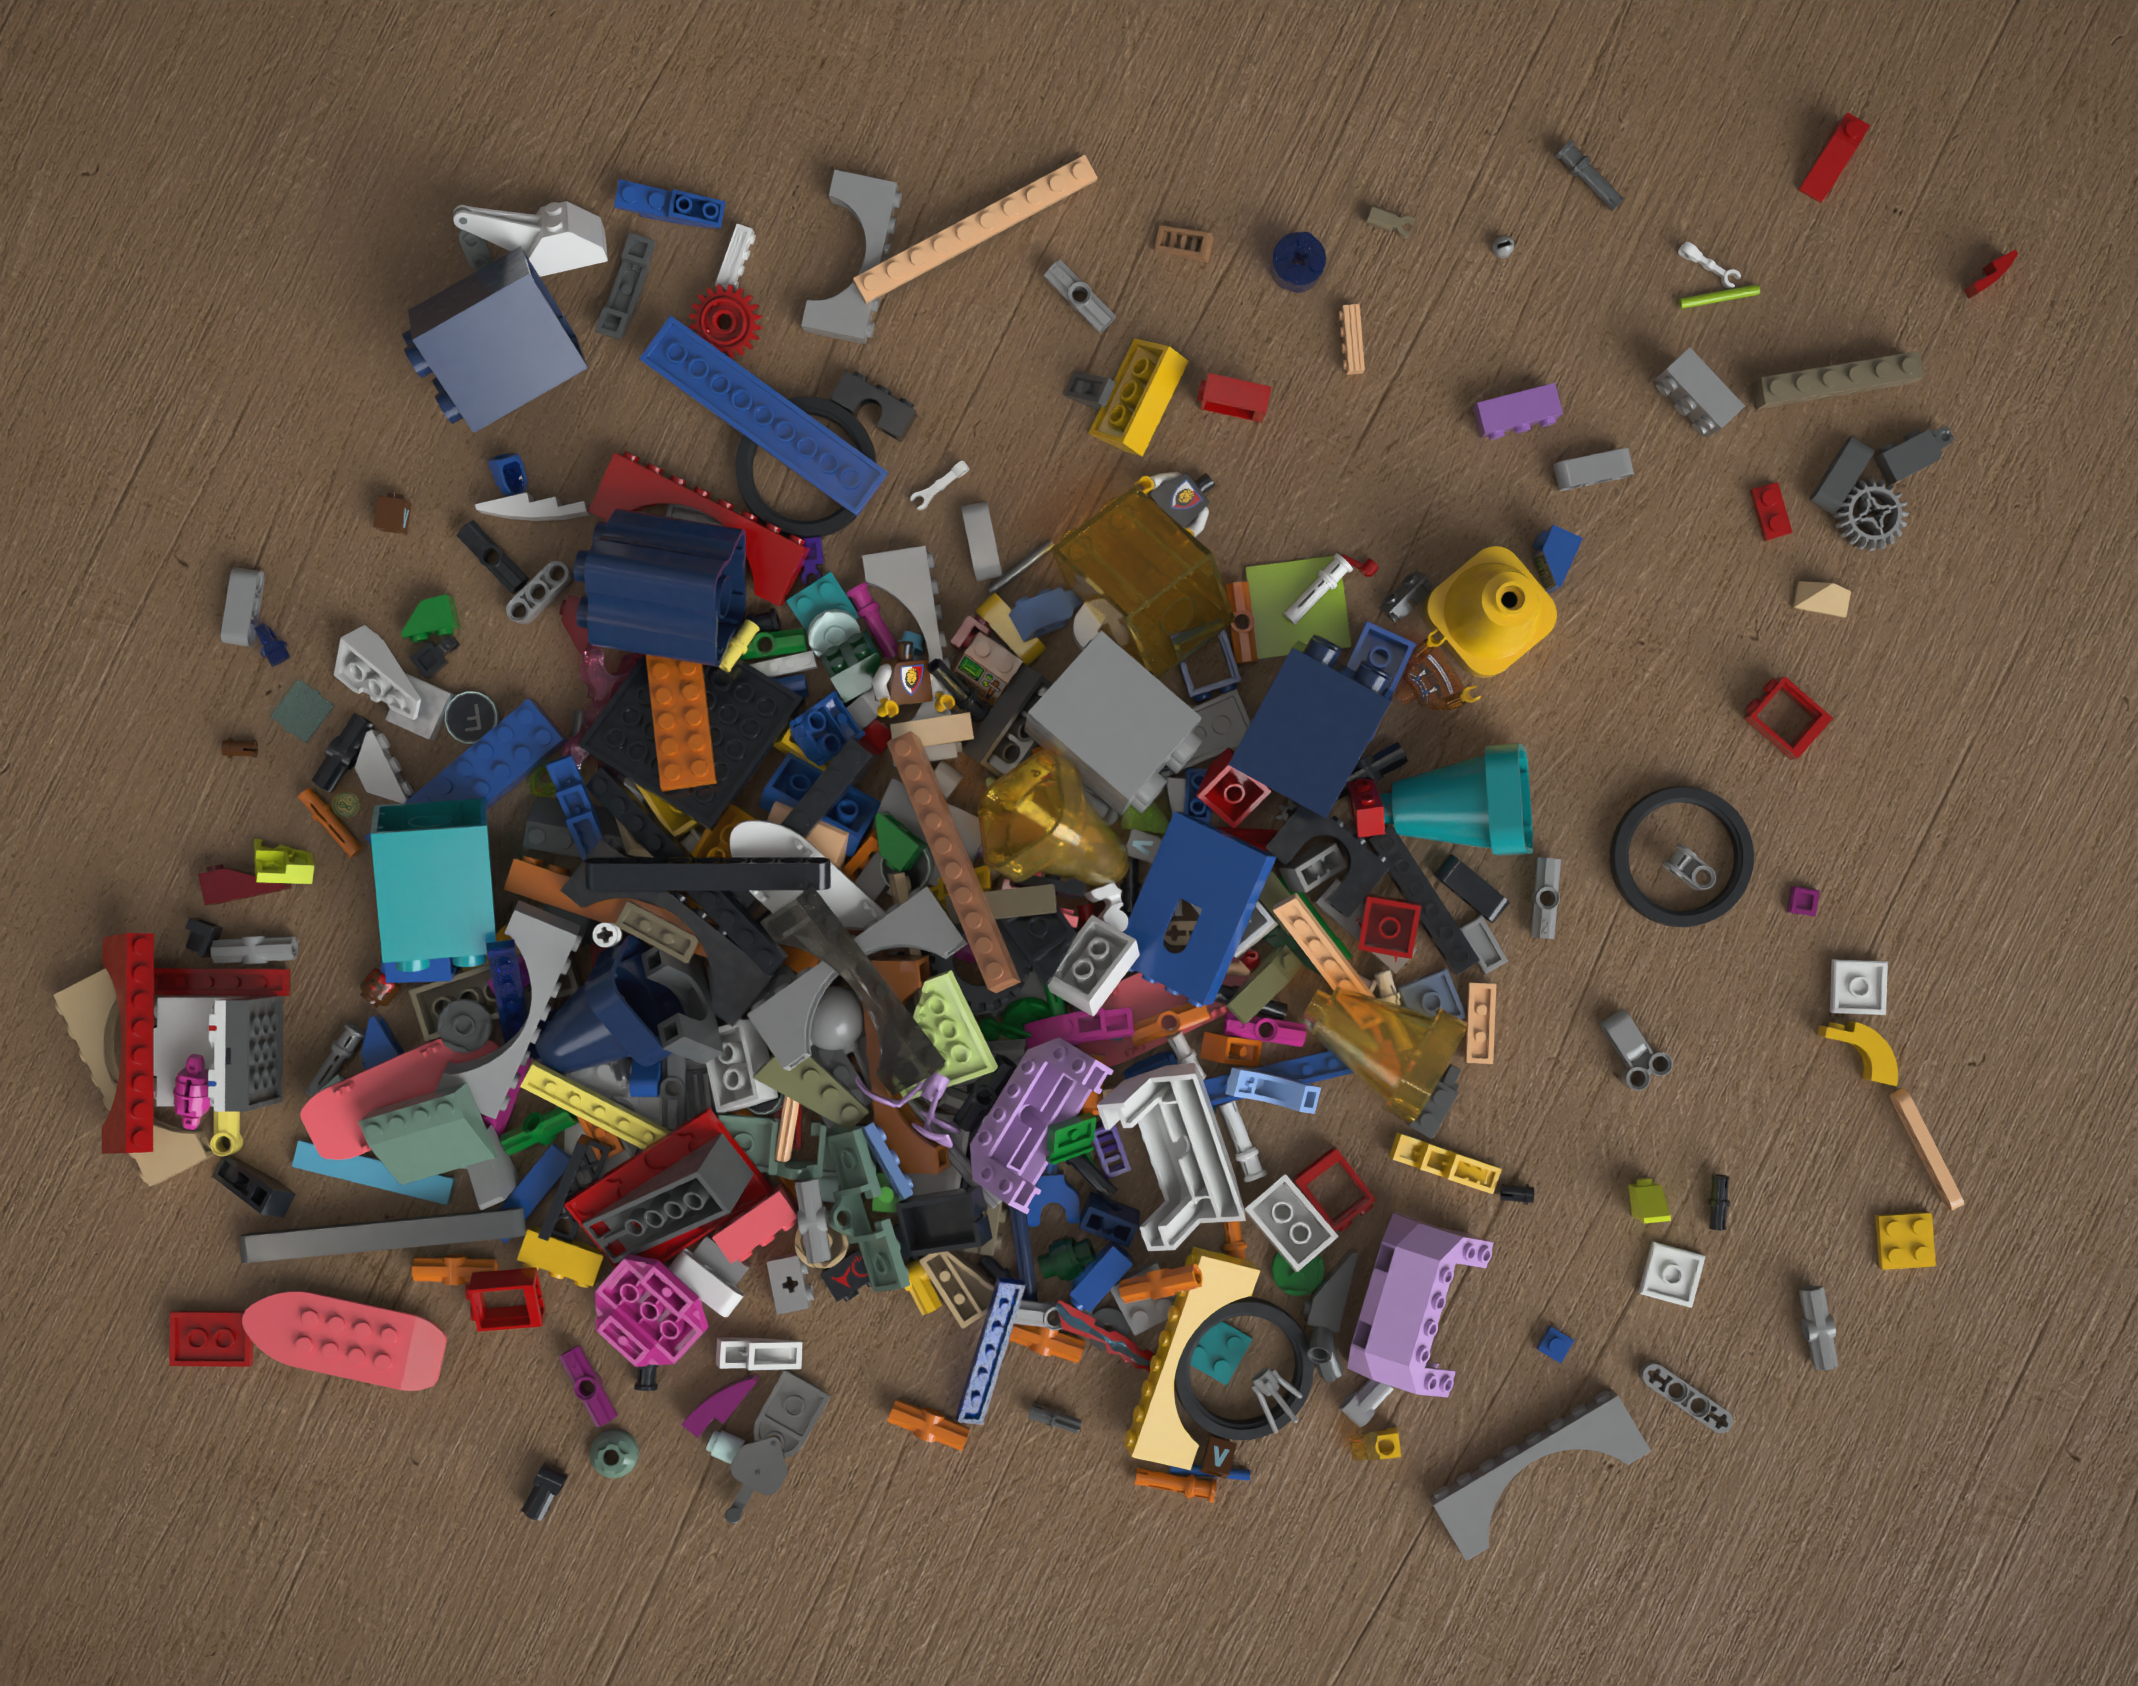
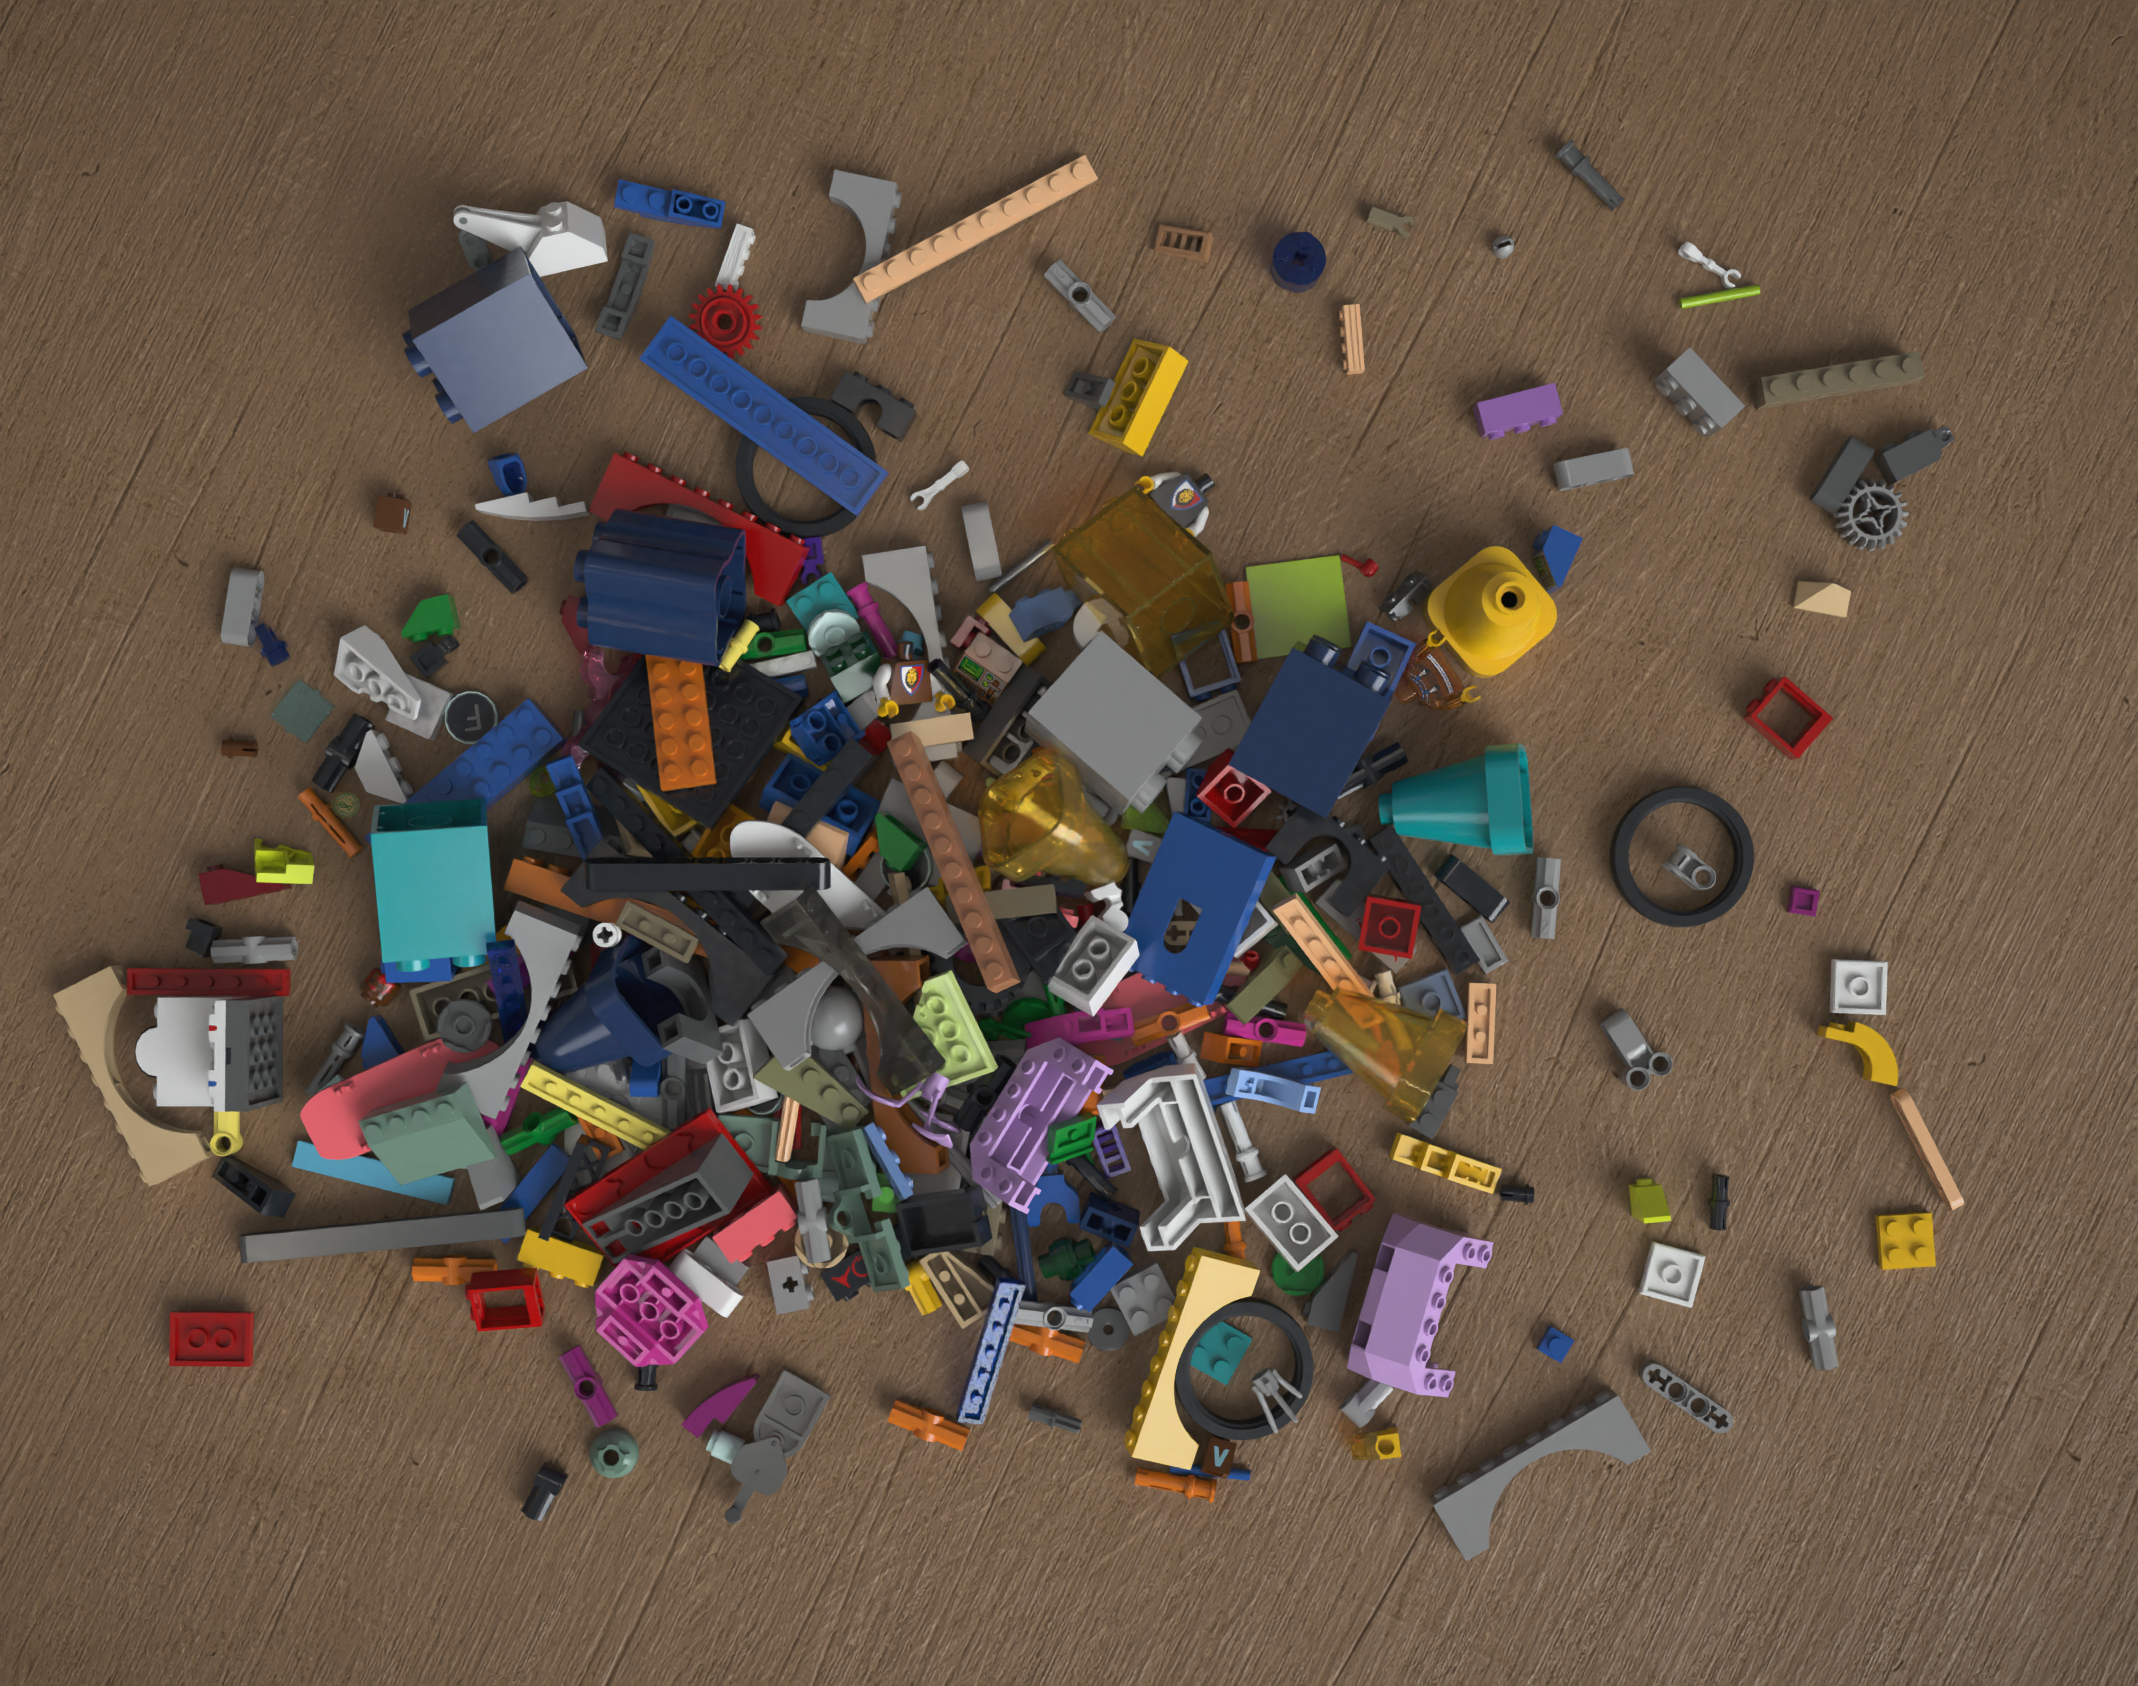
red arch [102,933,154,1154] -> none
dark pink piece [173,1054,211,1130] -> none
coral piece [242,1291,447,1391] -> none
light grey beam [506,561,574,625] -> none
white slope [716,1337,802,1370] -> none
red sword [1056,1300,1156,1373] -> none
orange piece [1119,1264,1203,1304] -> none
red window [1196,373,1272,423] -> none
white pin [1283,553,1353,625] -> none
dark grey piece [1307,1327,1343,1382] -> none
red brick [1347,779,1385,838] -> none
red plate [1750,482,1793,541] -> none
red slope [1798,112,1870,203] -> none
red slope [1964,249,2018,299] -> none

